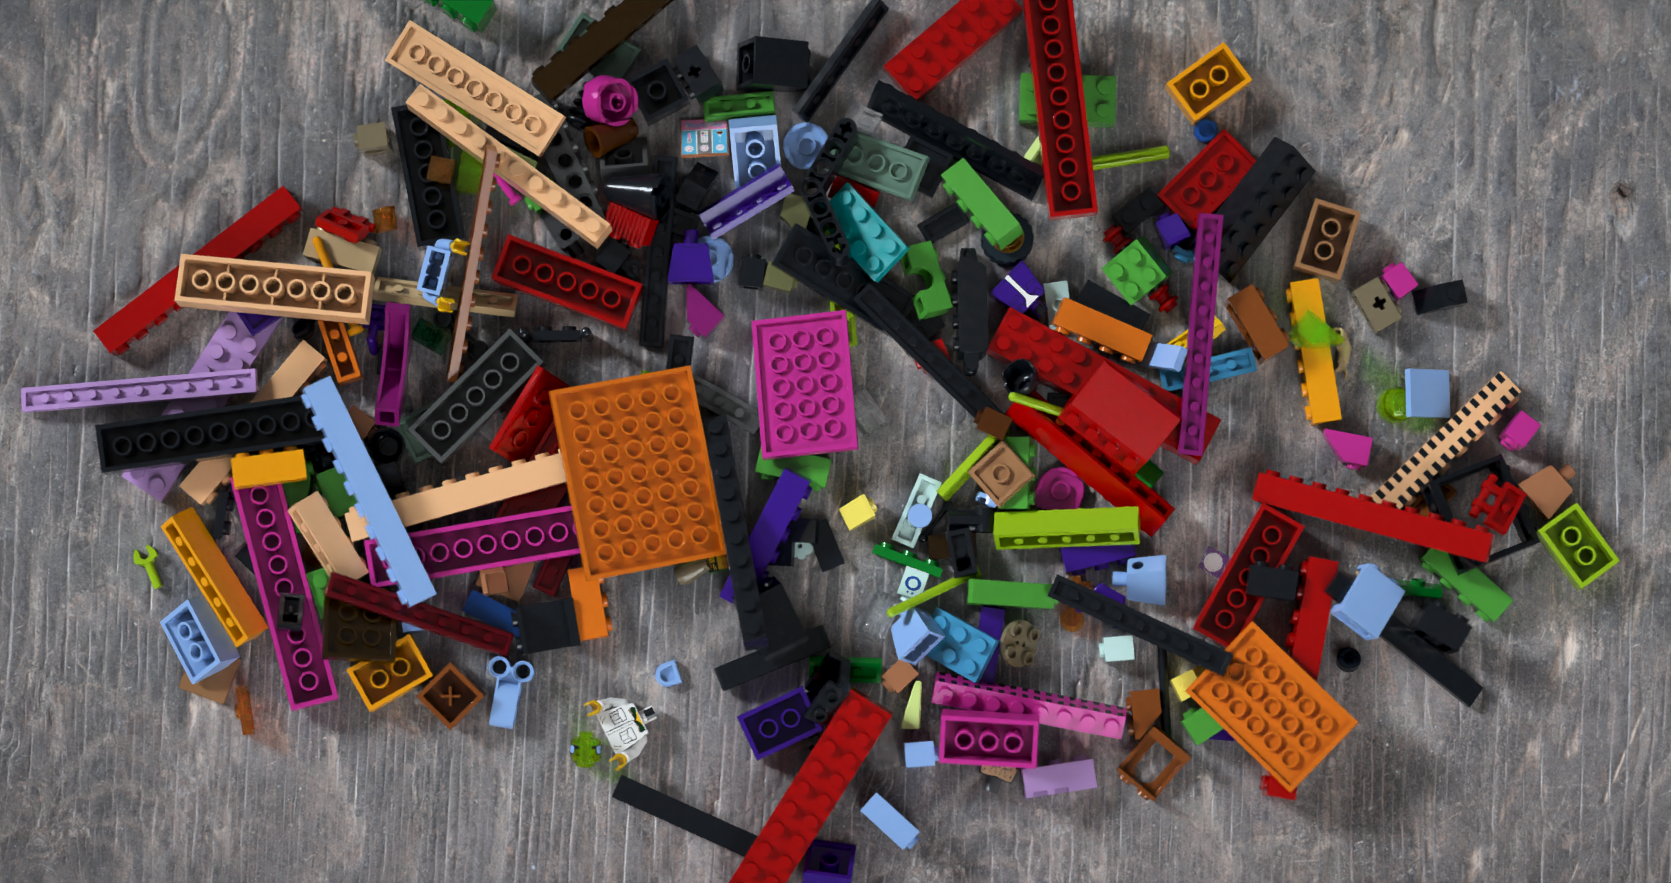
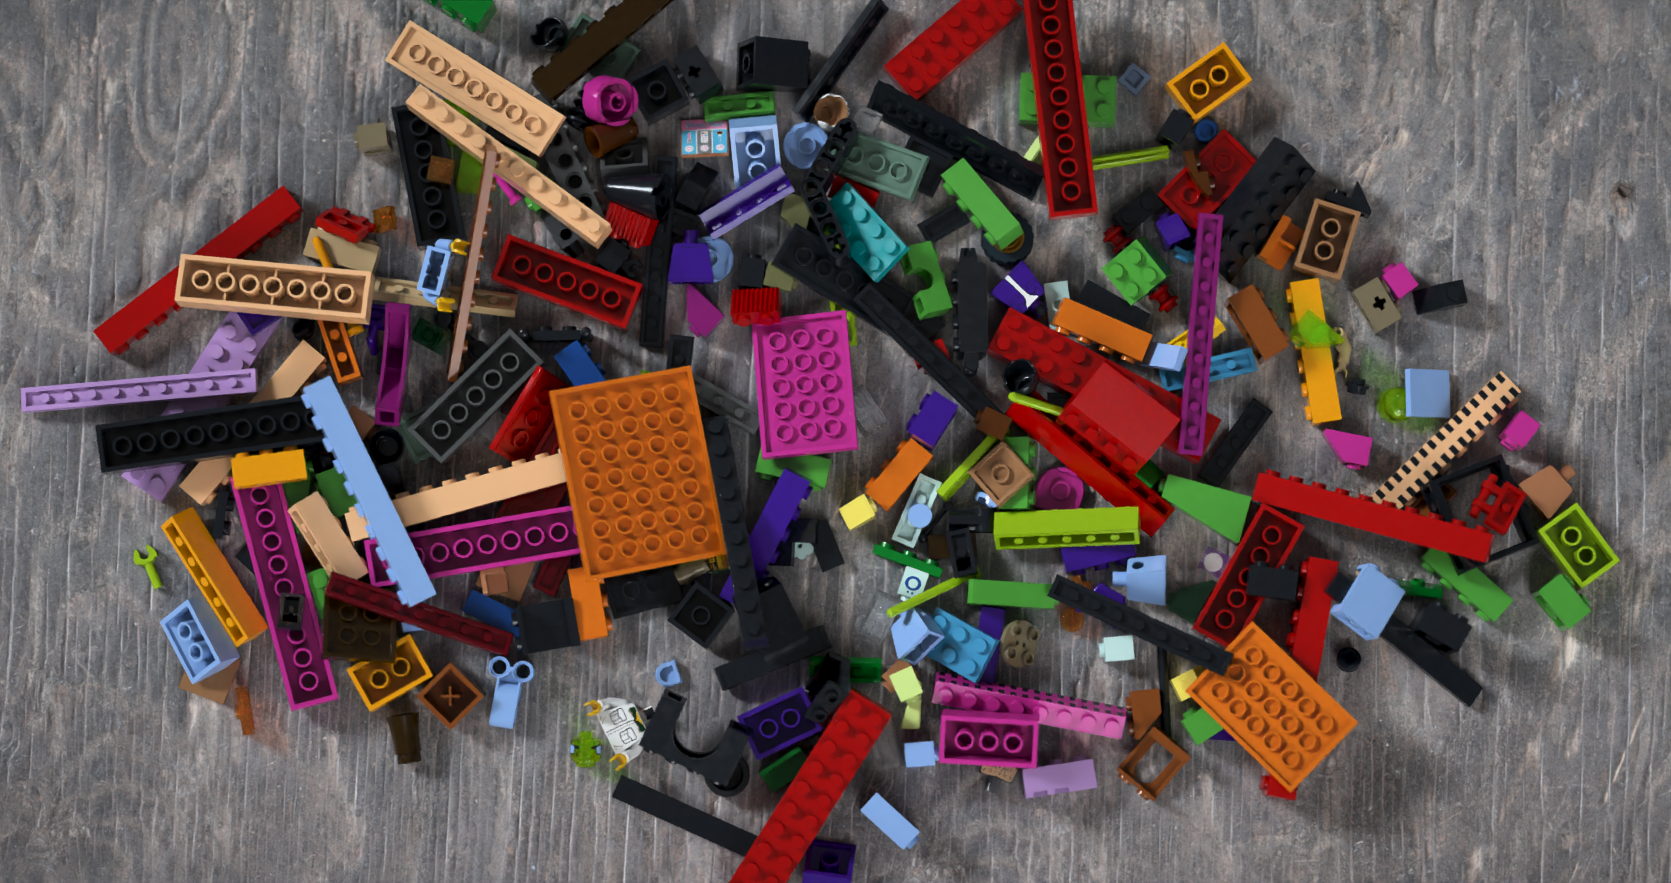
none -> dark brown plant [386,712,422,764]
none -> black hair [530,16,568,52]
none -> blue brick [553,340,606,386]
none -> black tile [604,565,683,620]
none -> black arch [639,688,753,786]
none -> black brick [667,582,735,650]
none -> black tyre [704,757,750,797]
none -> red brick [730,287,782,327]
none -> green panel [759,746,807,793]
none -> medium nougat hair [813,93,849,132]
none -> orange brick [865,438,933,513]
none -> yellowish green brick [889,666,923,705]
none -> dark purple brick [906,390,958,452]
none -> sand blue plate [1117,63,1151,97]
none -> black brick [1155,109,1194,152]
none -> bright green slope [1158,474,1252,545]
none -> clear green slope [1166,580,1216,625]
none -> reddish brown slope [1182,149,1215,198]
none -> black tile [1197,398,1273,487]
none -> orange panel [1256,214,1304,271]
none -> black slope [1324,181,1372,219]
none -> black plate [1345,377,1370,395]
none -> bright green brick [1531,573,1591,631]

